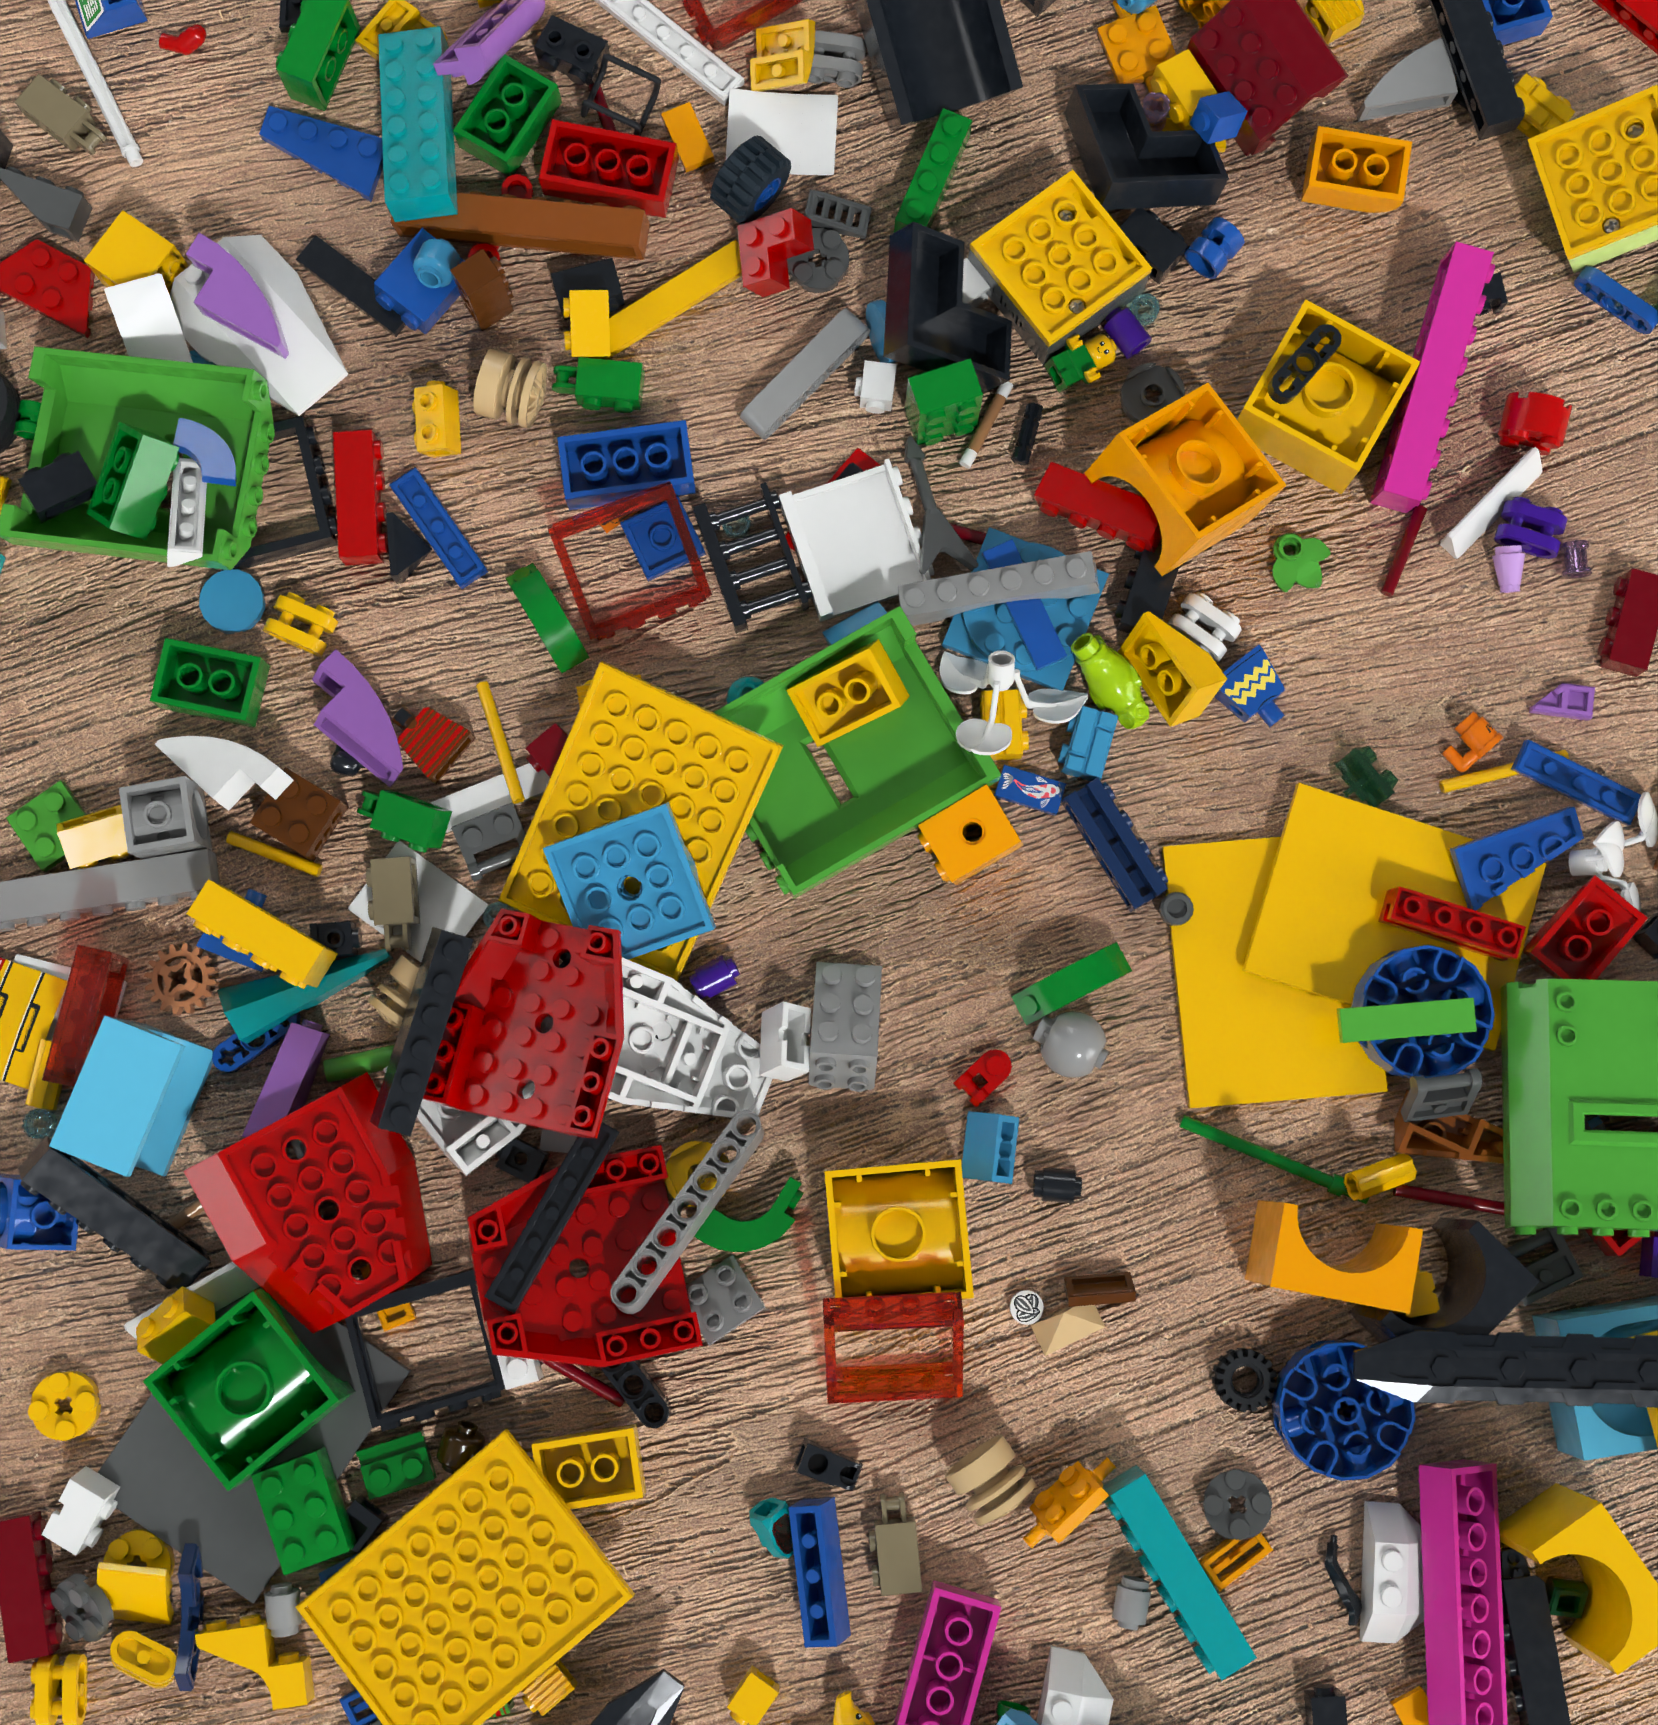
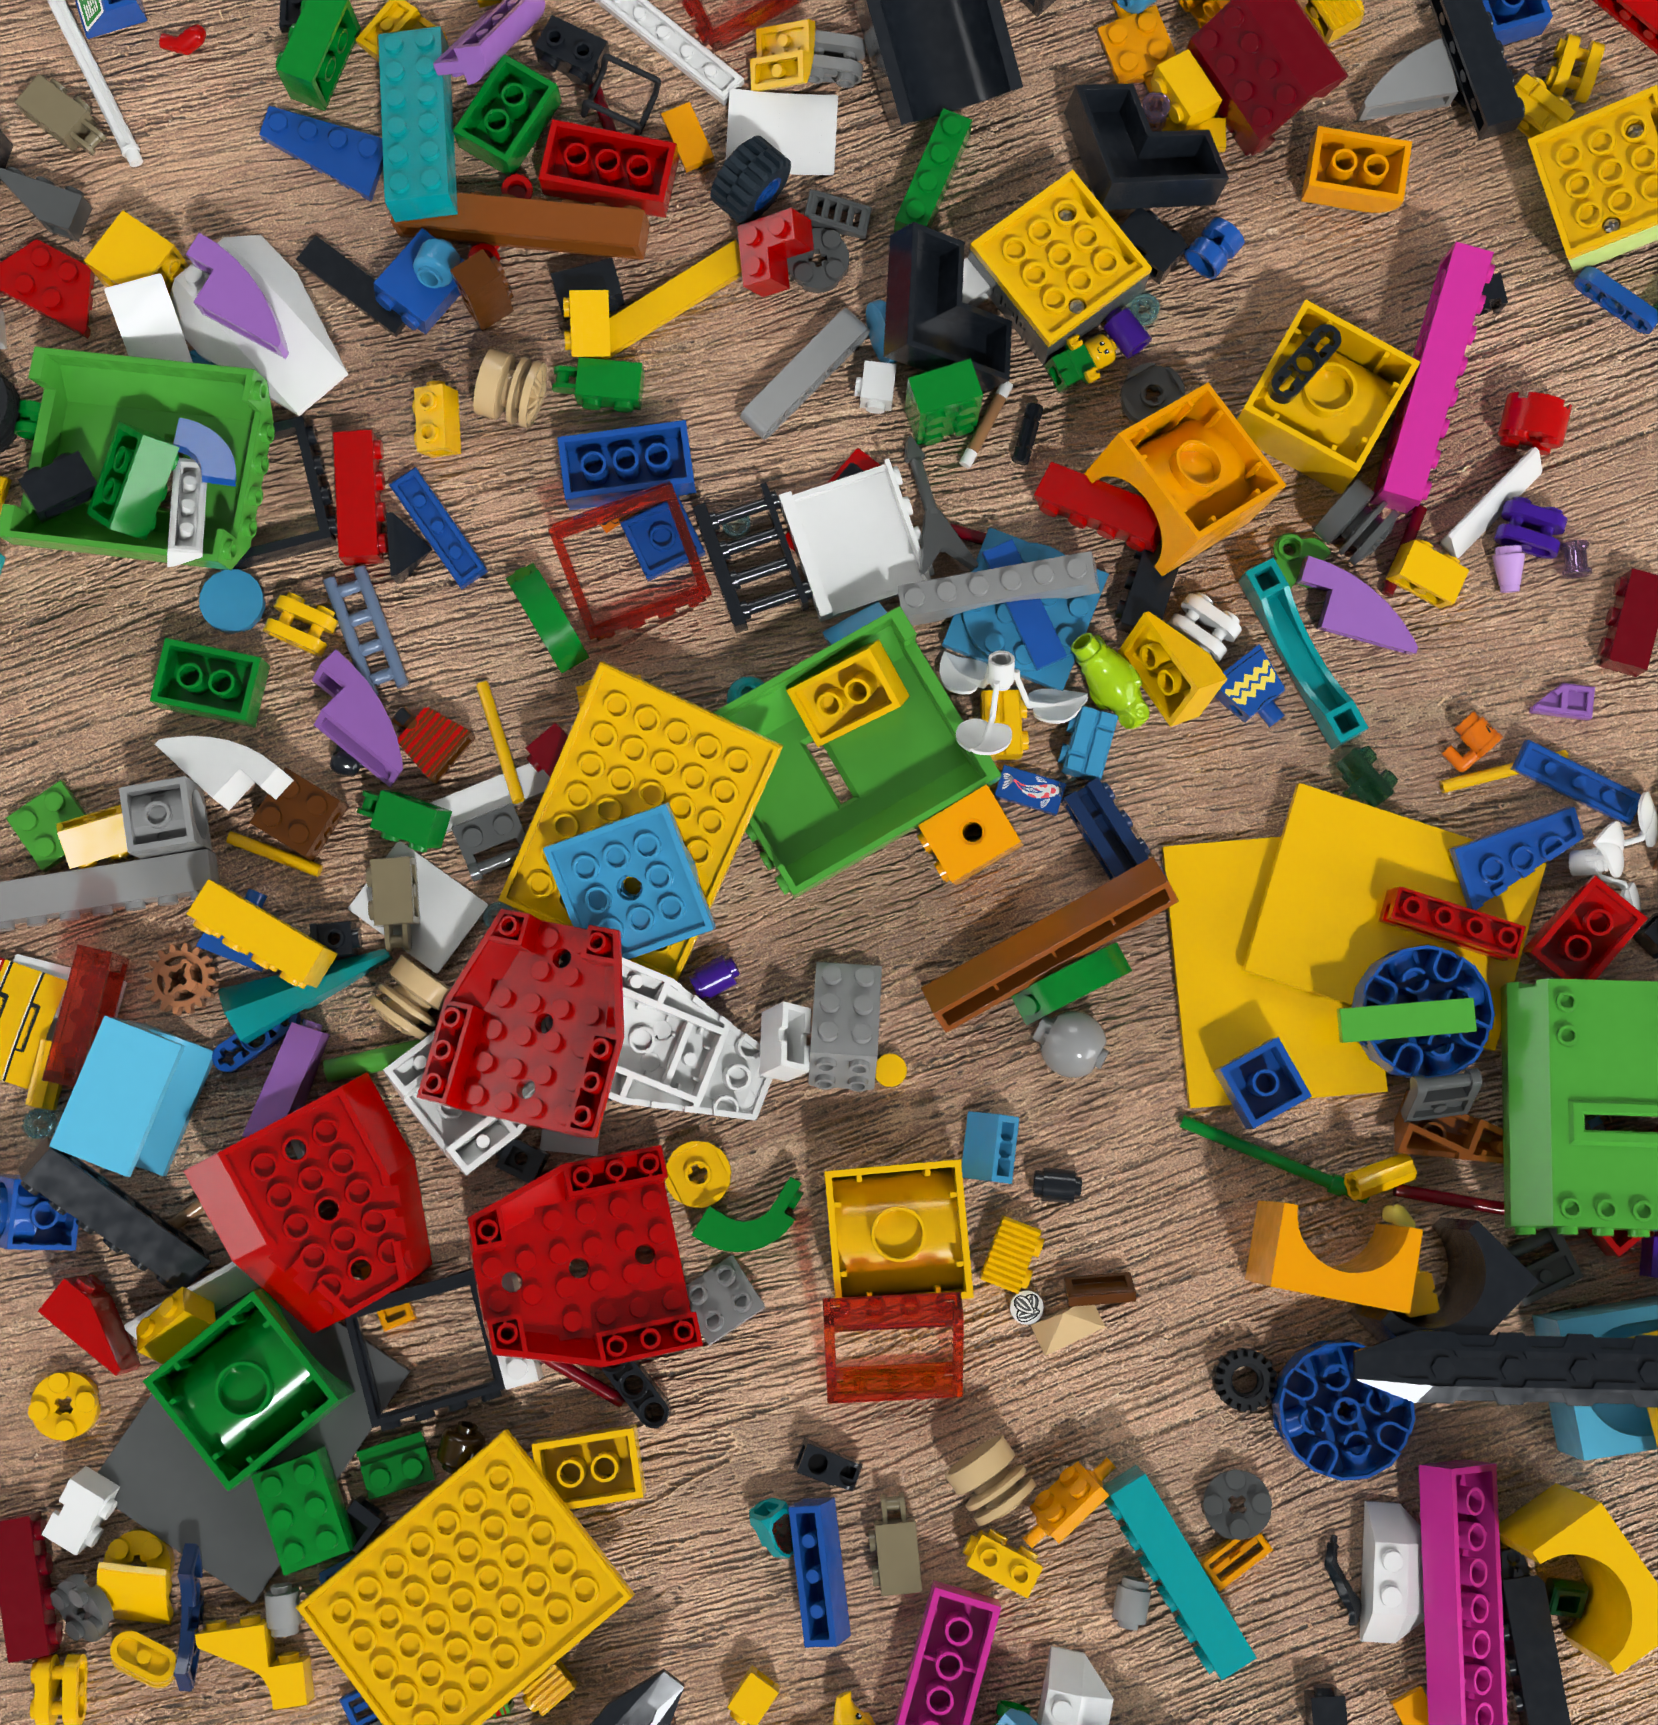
black brick [370,927,474,1137] -> none
black tile [484,1122,620,1314] -> none
light grey beam [610,1110,764,1314] -> none
red plate [953,1049,1012,1108] -> none
dark grey tile [1159,892,1194,926] -> none
blue brick [1189,91,1248,144] -> none
none -> red slope [38,1275,141,1376]
none -> sand blue bar [323,565,409,696]
none -> yellow tile [875,1054,907,1087]
none -> dark orange brick [921,857,1179,1033]
none -> yellow brick [963,1528,1043,1599]
none -> yellow brick [979,1215,1045,1294]
none -> blue brick [1213,1037,1312,1129]
none -> teal arch [1238,557,1369,750]
none -> medium lavender slope [1296,555,1418,655]
none -> dark grey wheel [1312,479,1400,566]
none -> light yellow arm [1382,1204,1416,1228]
none -> yellow brick [1386,539,1469,609]
none -> yellow brick [1545,33,1605,104]

